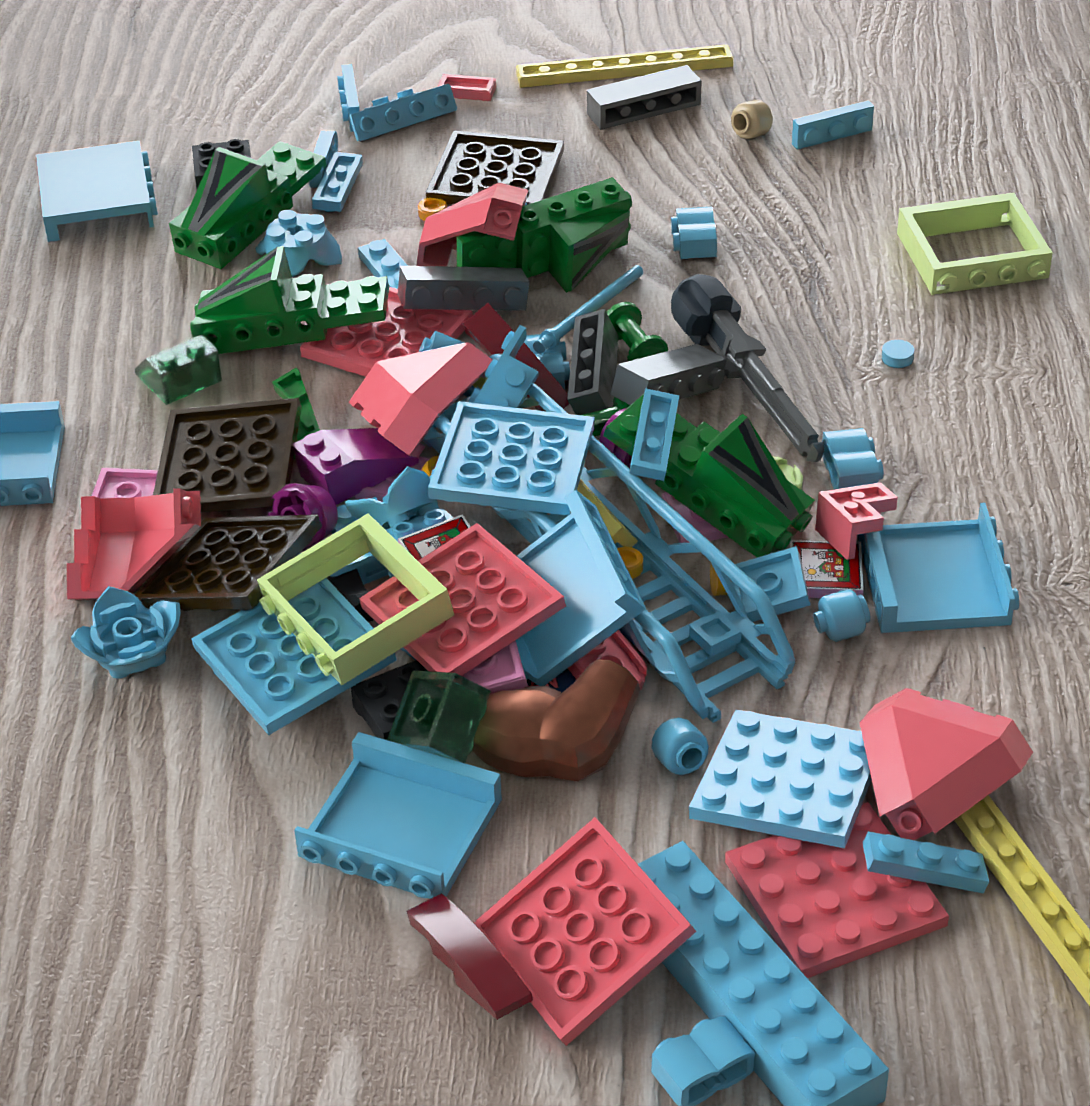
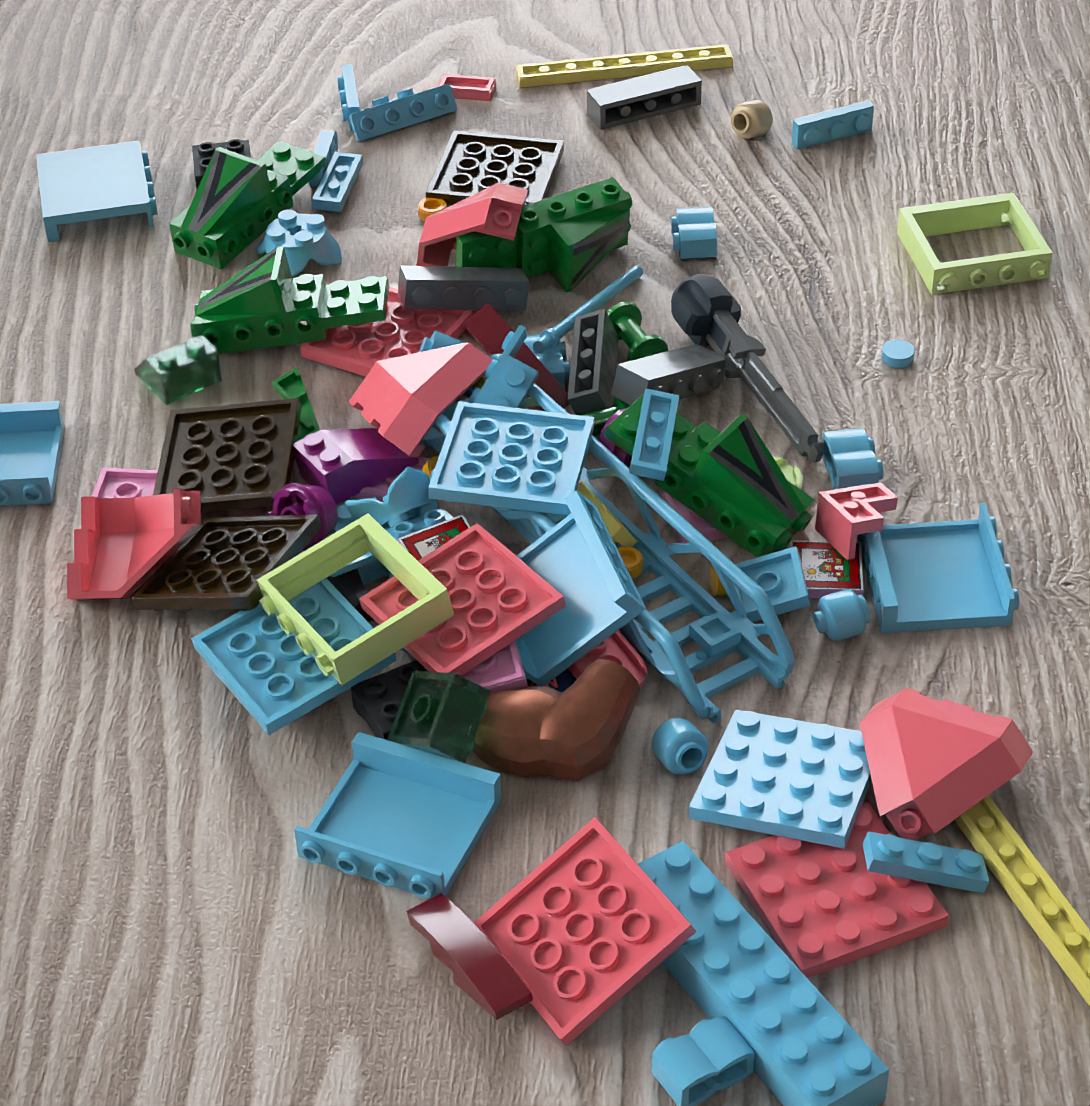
medium azure brick [71,586,181,679] -> none
medium azure plate [358,239,408,289] -> none

